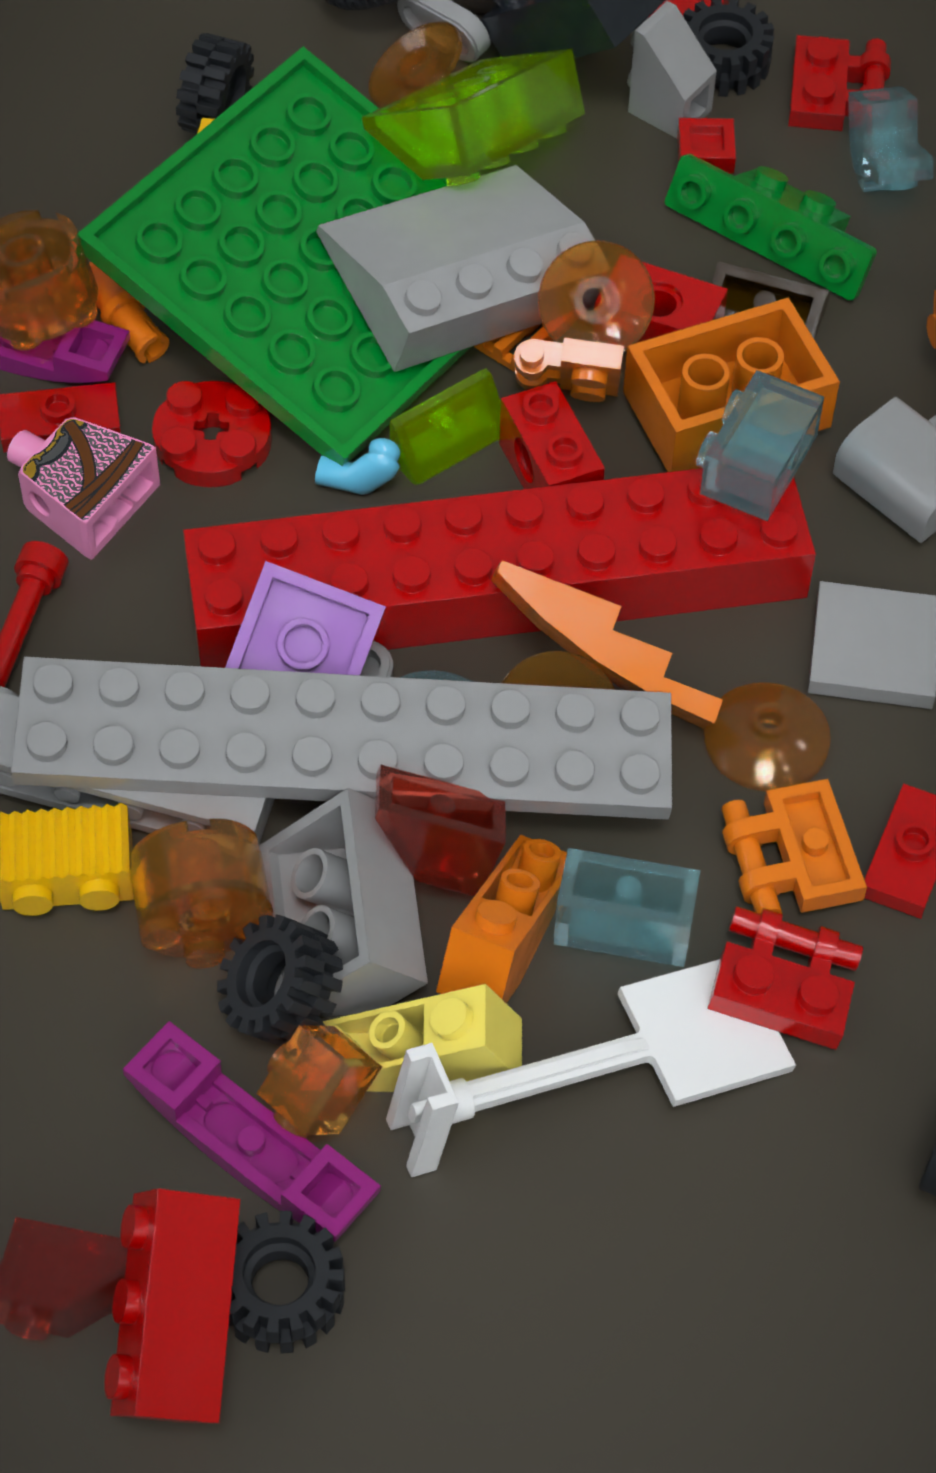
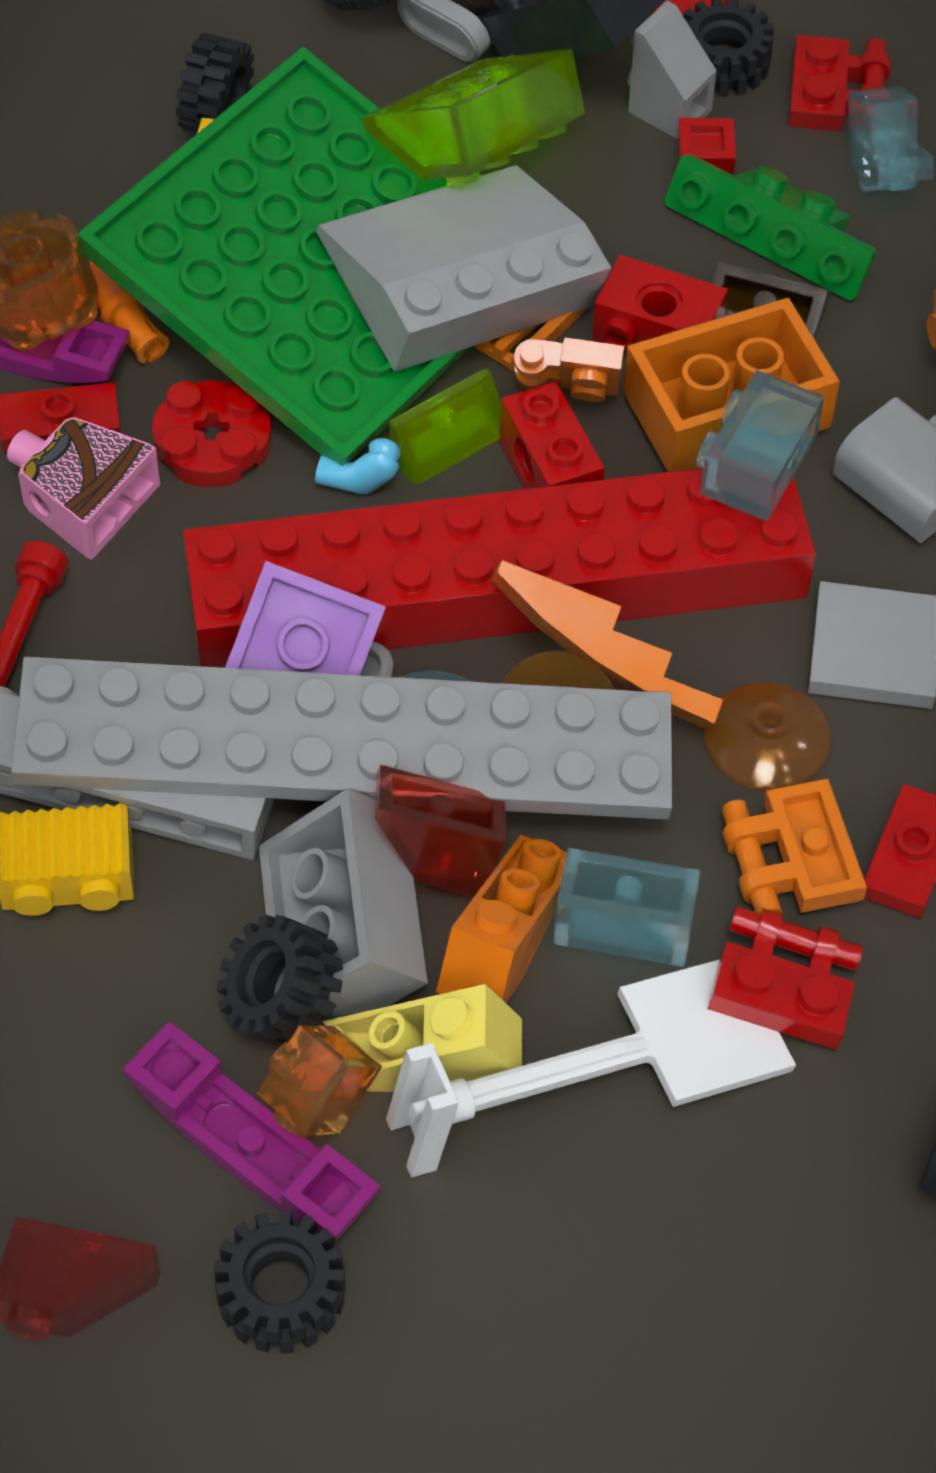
red brick [104,1188,241,1424] -> none
clear orange brick [130,818,273,968] -> none
clear orange dish [369,21,463,109] -> none
clear orange dish [538,240,655,352] -> none

